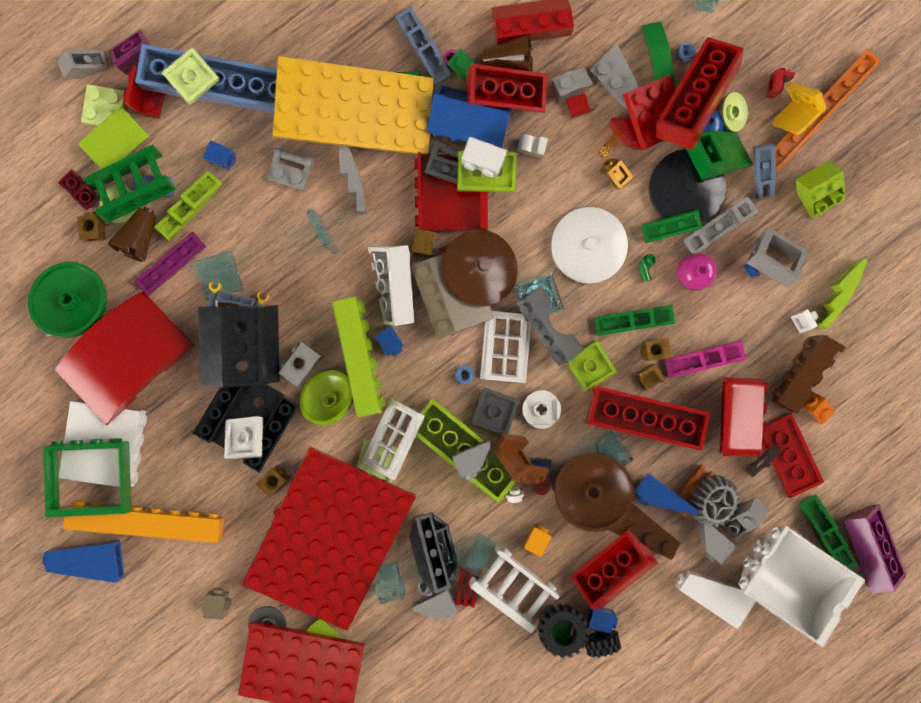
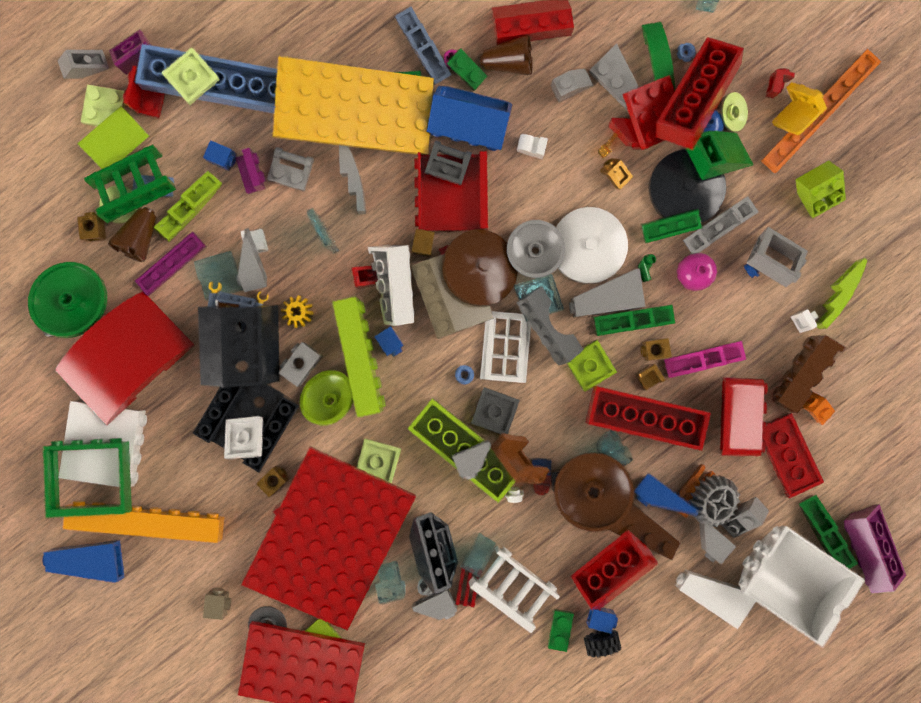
dark red slope [58,169,100,211] -> none
white piece [362,398,425,480] -> none
lime tile [457,151,517,192] -> none
white brick [461,137,507,178] -> none
red slope [466,64,547,113] -> none
white plate [522,390,561,429] -> none
light orange brick [523,524,552,557] -> none
black tyre [537,604,589,658] -> none
red tile [566,93,590,118] -> none
clear smoke pin [745,443,782,478] -> none
sand blue hinge [753,143,776,200] -> none
none -> magenta bracket [236,148,266,194]
none -> light grey slope [236,228,267,292]
none -> white panel [240,229,268,253]
none -> yellow gear [281,295,314,328]
none -> red slope [351,265,378,289]
none -> light grey dish [507,220,565,278]
none -> light grey slope [569,268,645,318]

